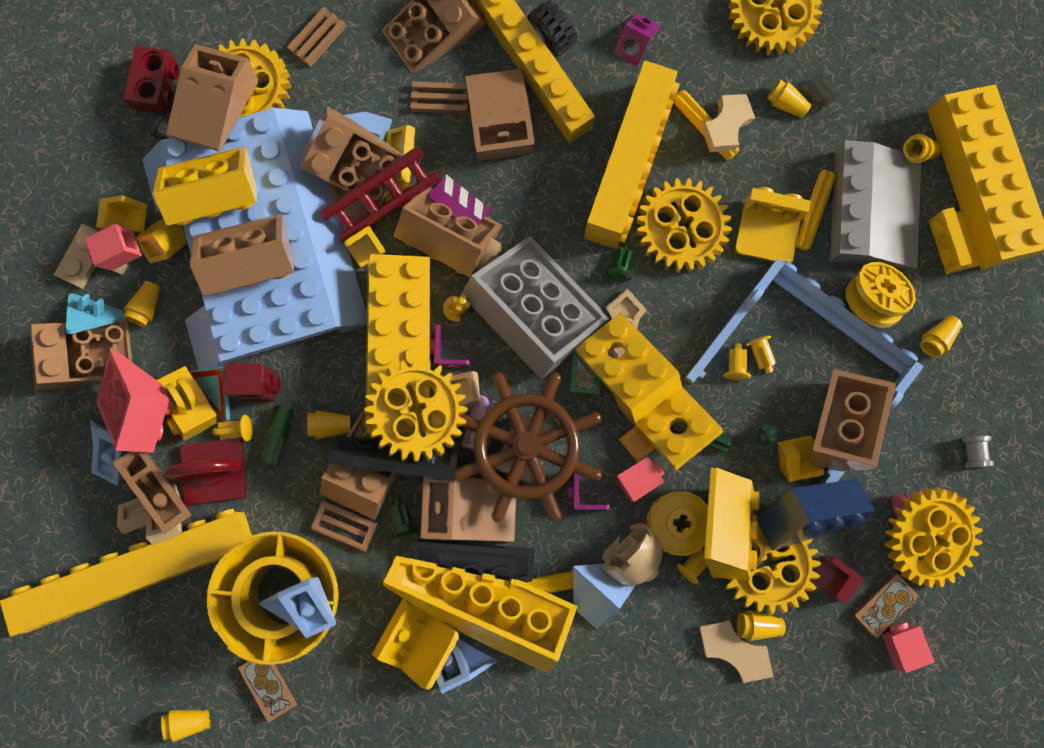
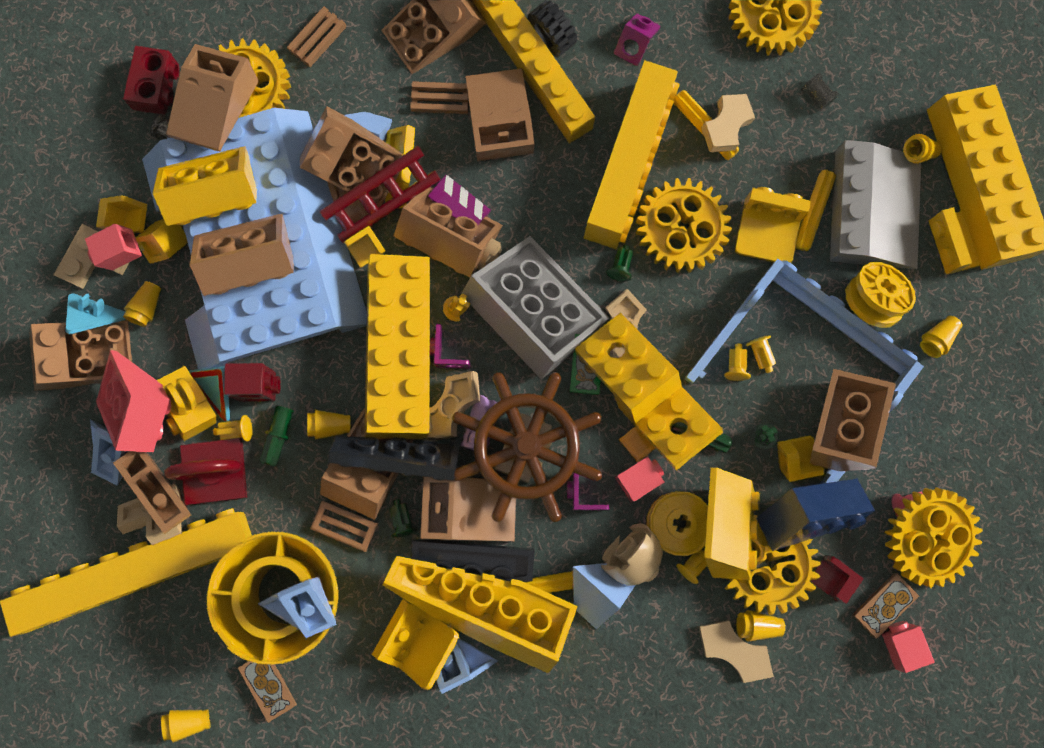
yellow gear [364,359,467,463] -> none
yellow cone [767,80,812,119] -> none
light grey bush [962,436,994,468] -> none

